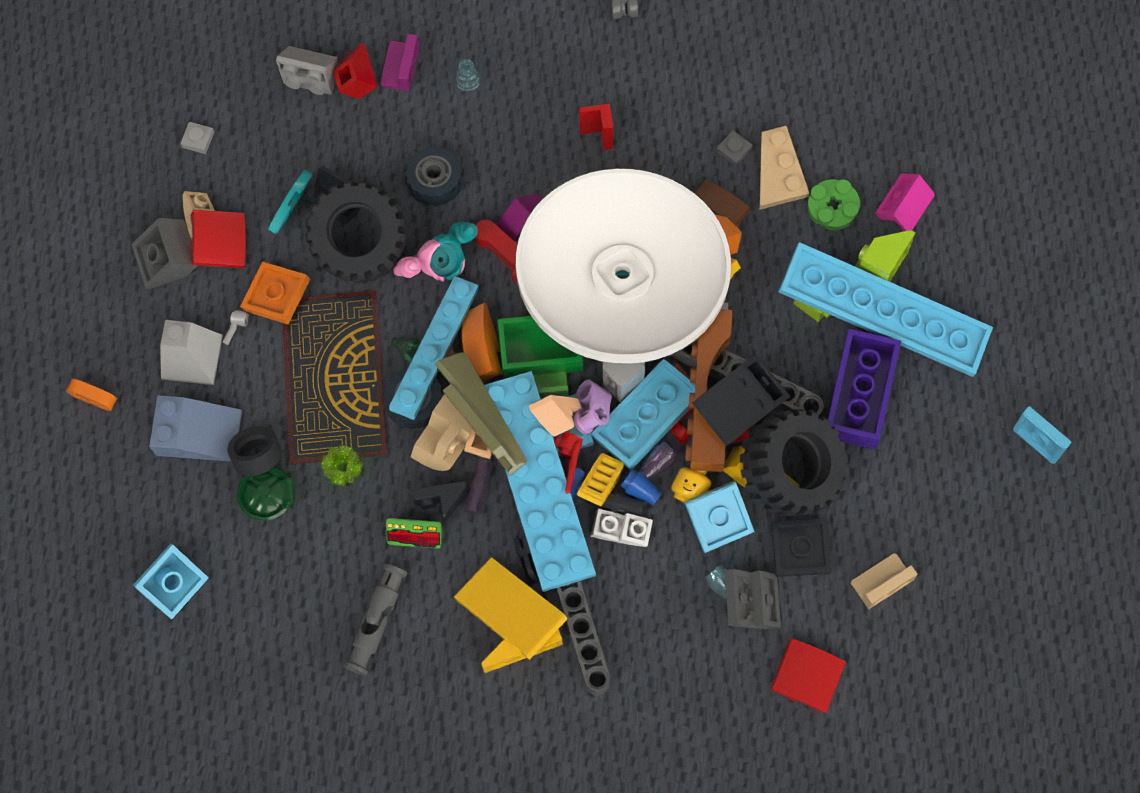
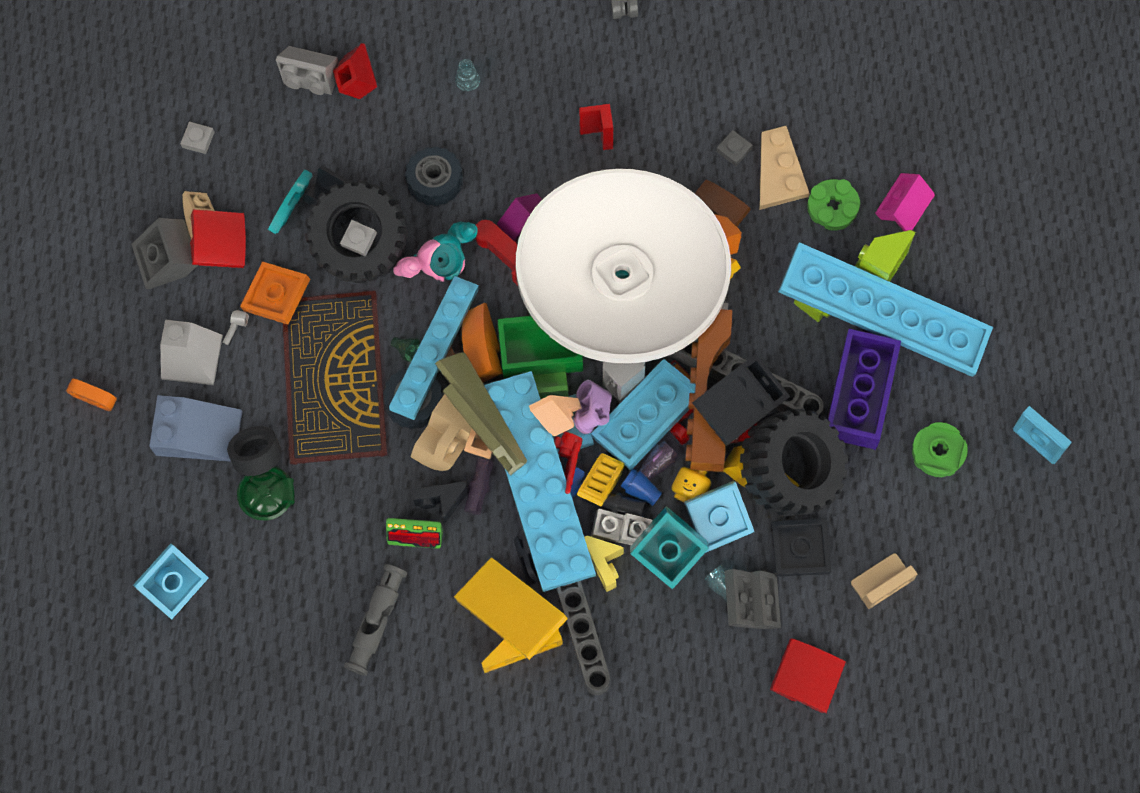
clear neon green brick [321,445,362,486] -> none
magenta panel [380,34,420,91] -> none
none -> light grey plate [340,220,377,256]
none -> light yellow slope [584,536,624,592]
none -> teal brick [630,506,709,589]
none -> bright green plate [912,422,968,477]

